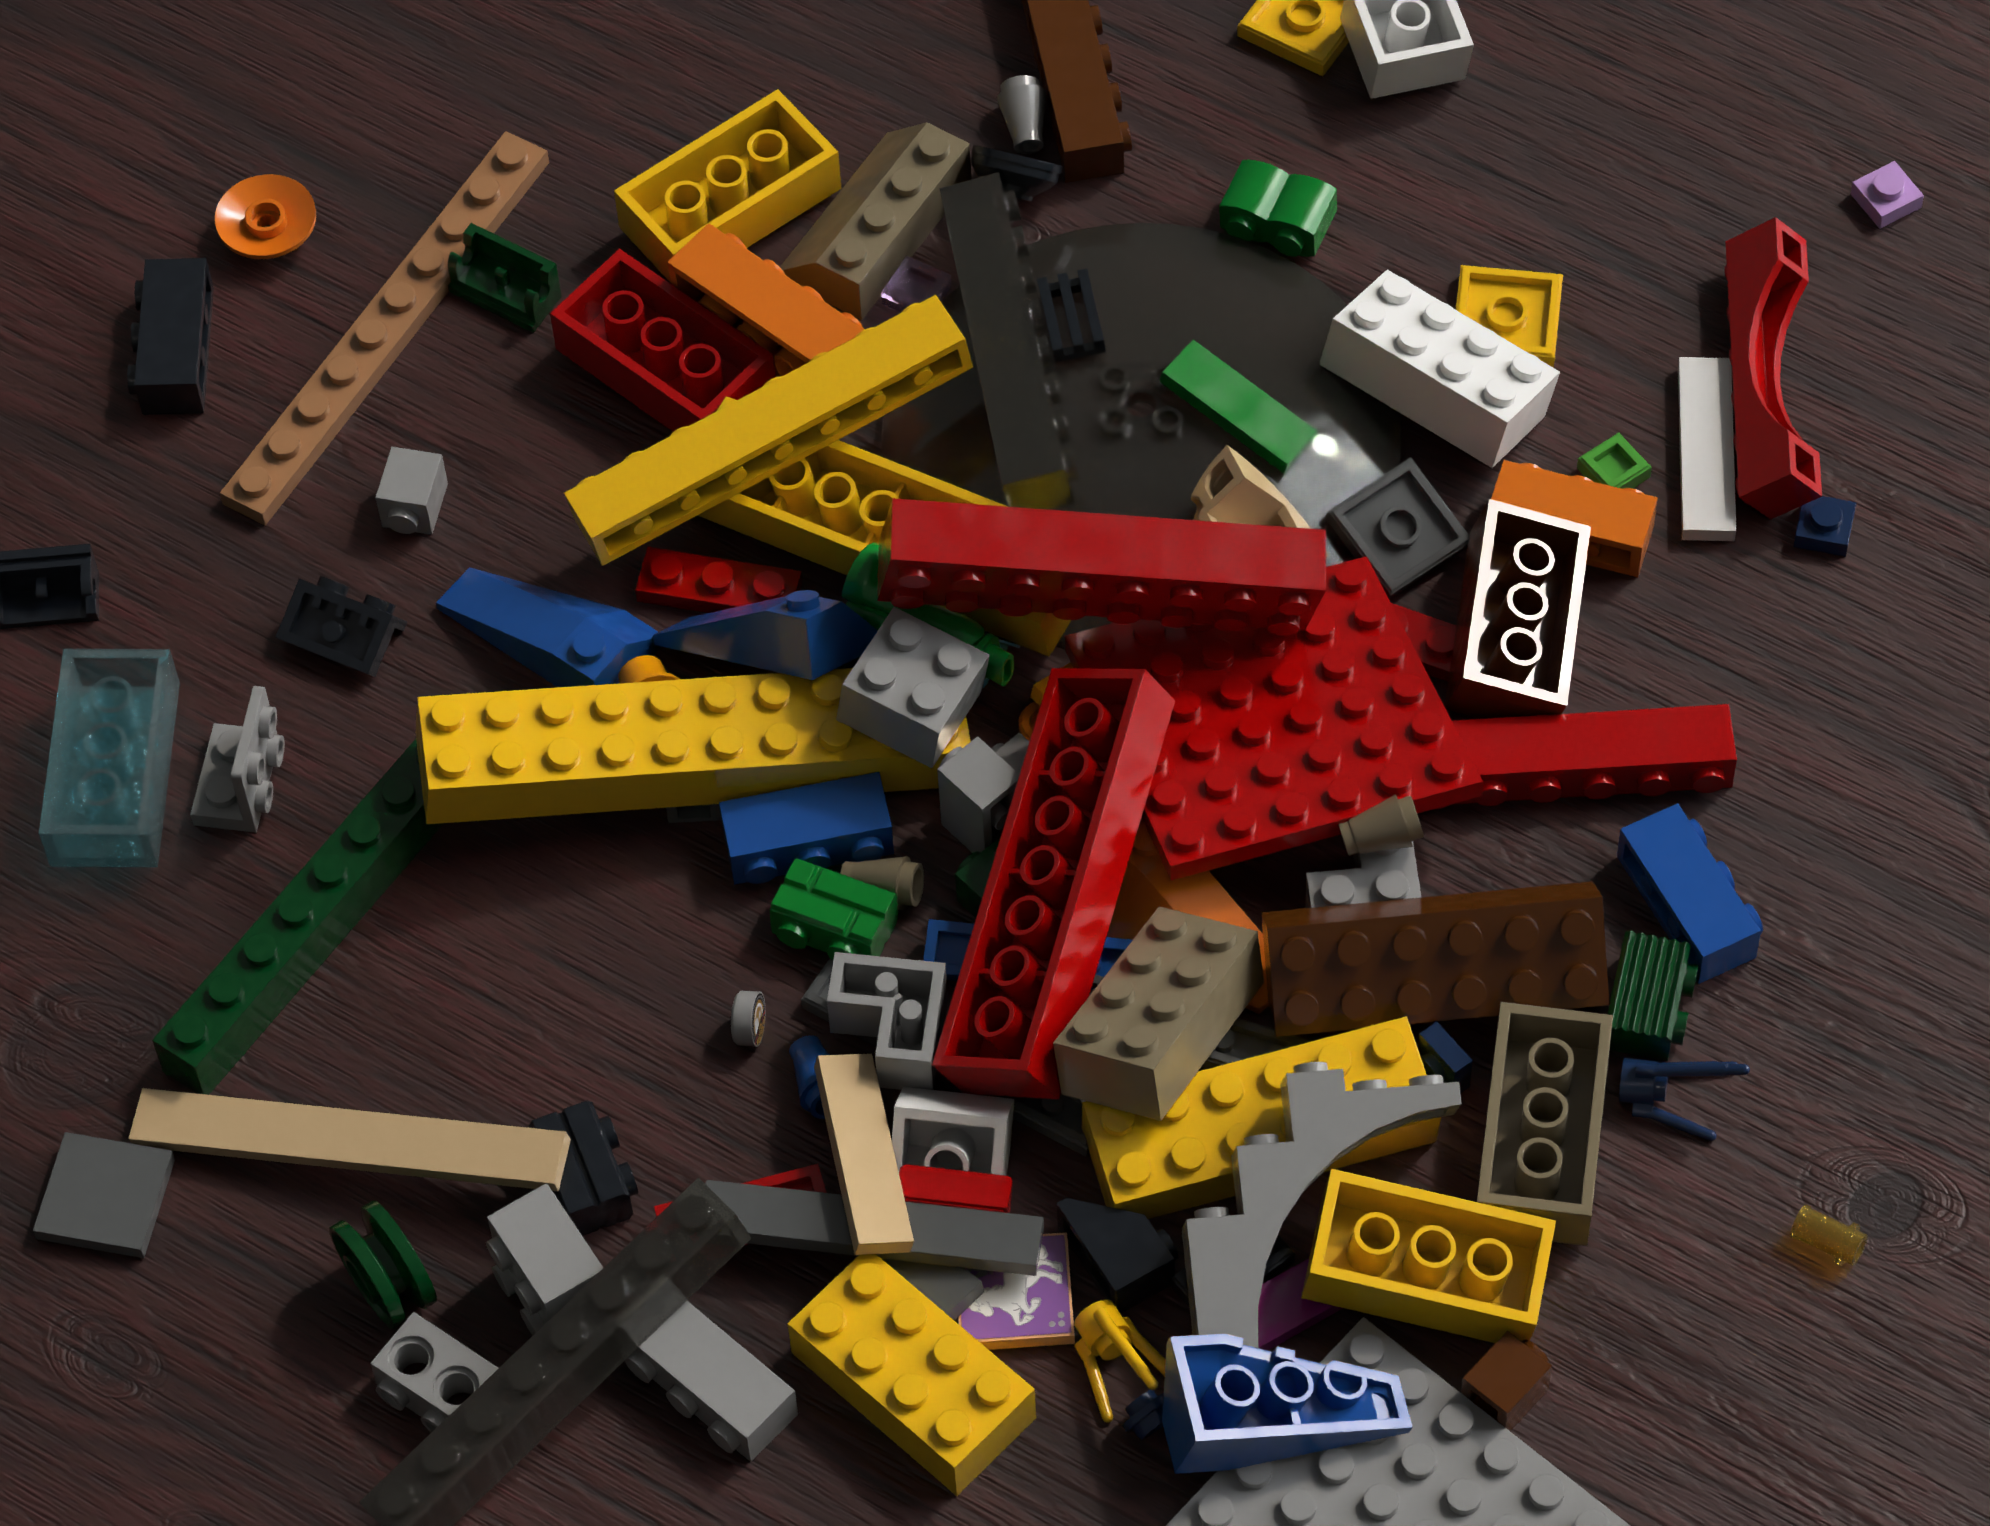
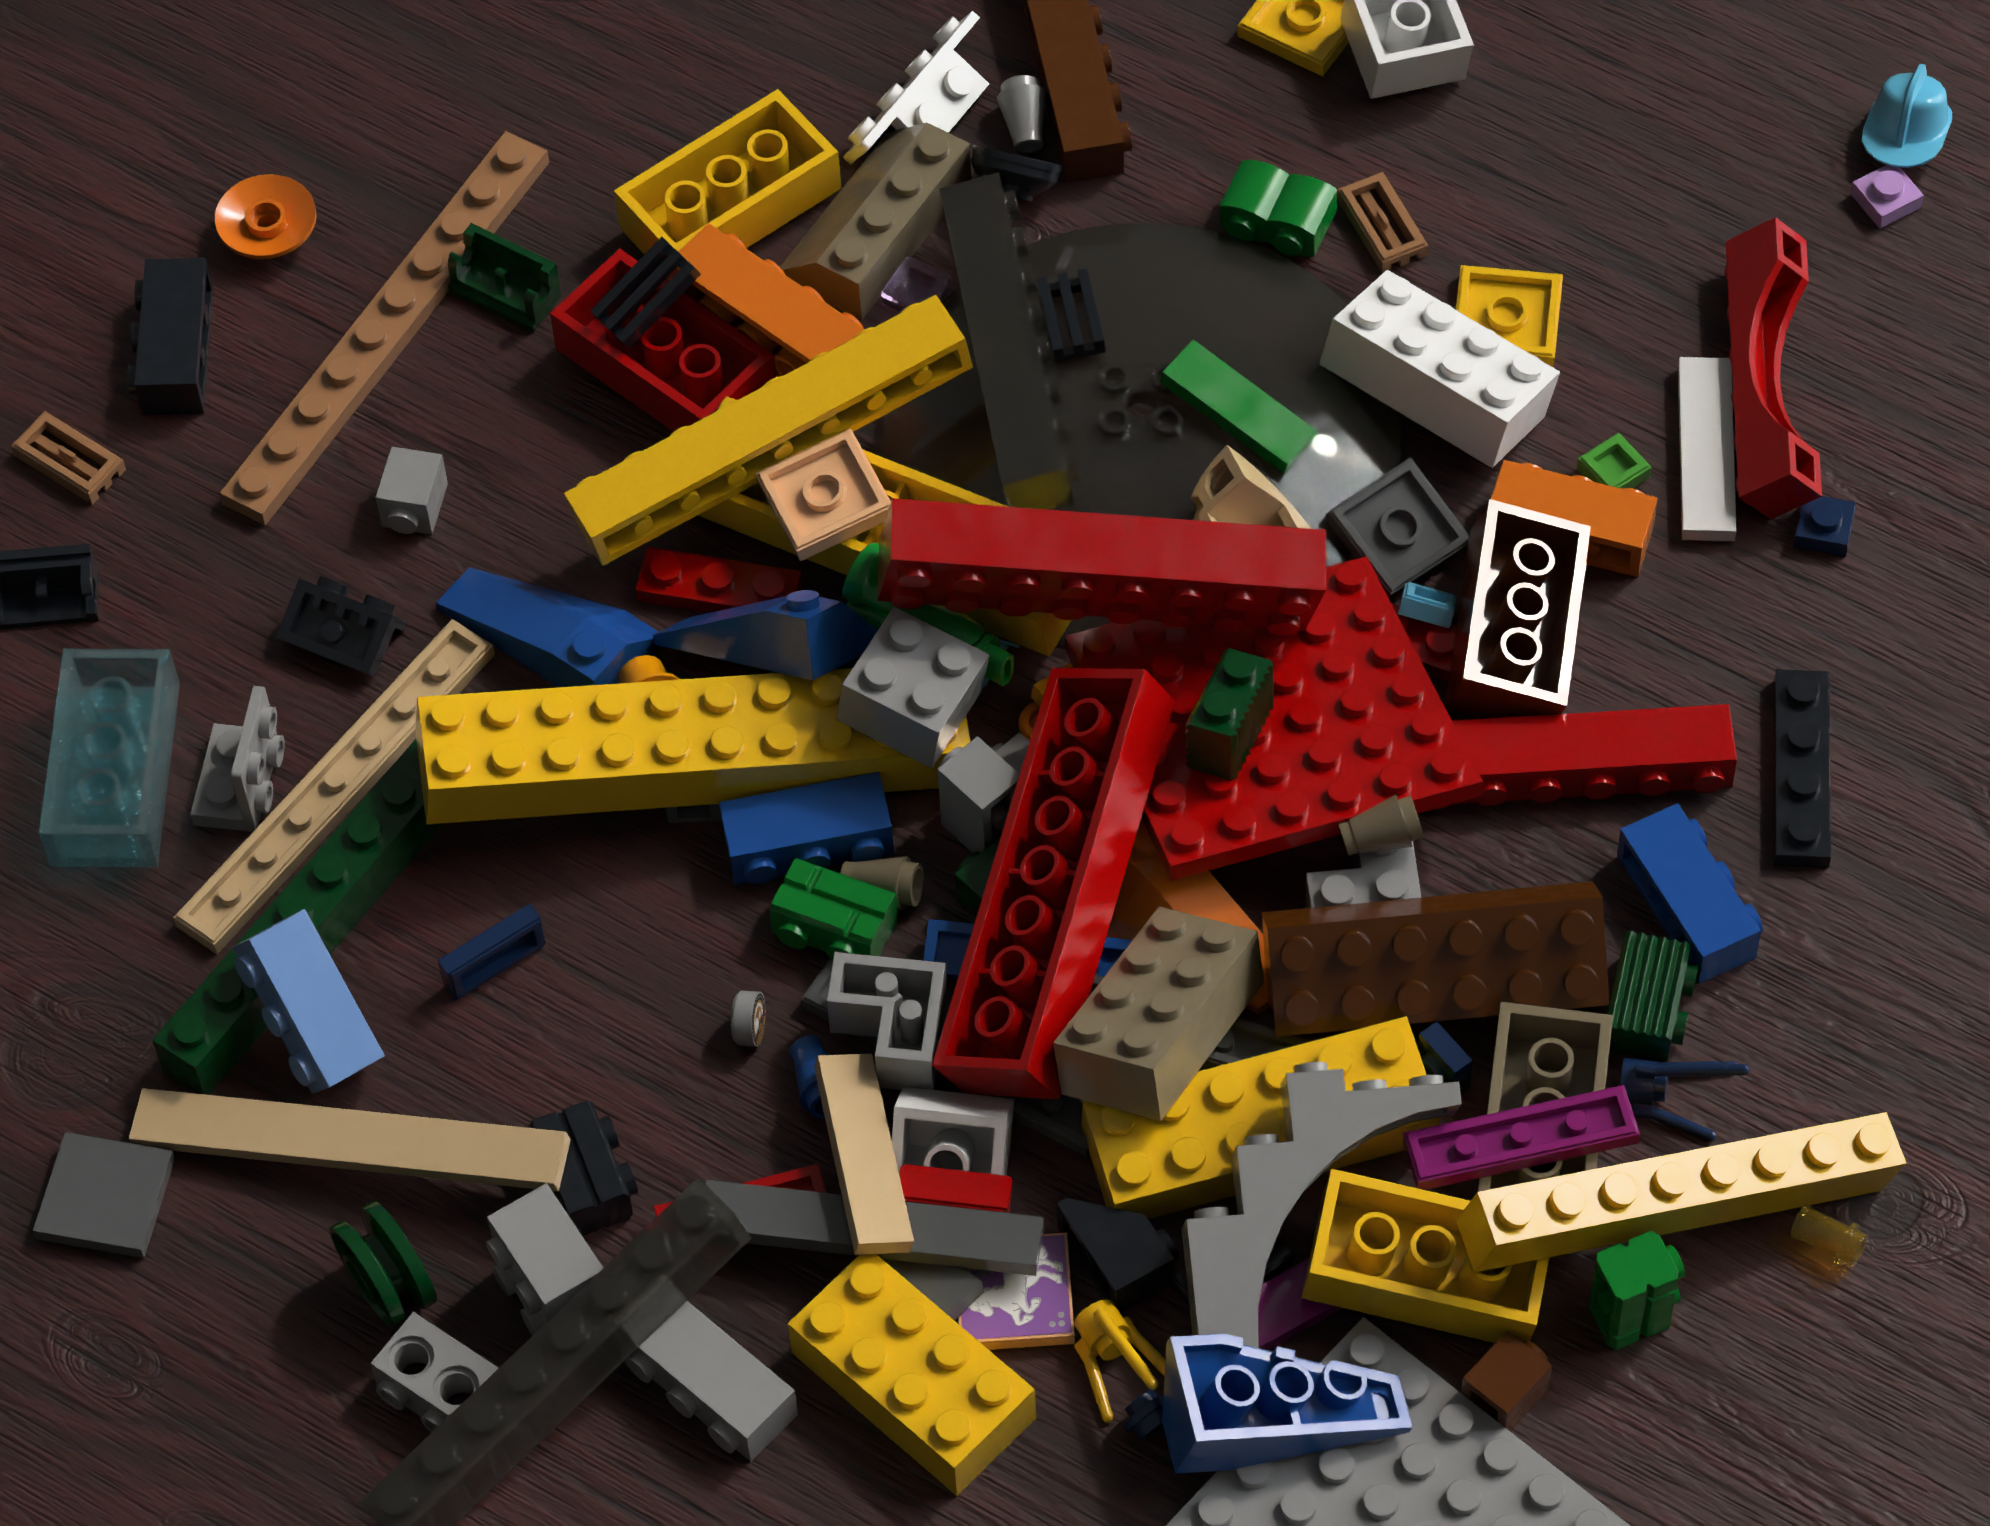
none -> medium nougat tile [11,411,126,505]
none -> tan tile [173,619,495,954]
none -> medium blue brick [232,909,385,1094]
none -> dark blue tile [437,903,546,1000]
none -> black tile [590,237,701,349]
none -> light nougat tile [755,429,891,561]
none -> white bracket [843,11,989,164]
none -> dark green brick [1184,648,1274,780]
none -> medium nougat tile [1337,172,1428,274]
none -> medium azure tile [1398,582,1457,628]
none -> magenta tile [1403,1085,1640,1190]
none -> brick [1456,1112,1907,1273]
none -> green brick [1588,1230,1685,1350]
none -> black plate [1774,669,1831,868]
none -> medium azure piece [1862,64,1952,168]

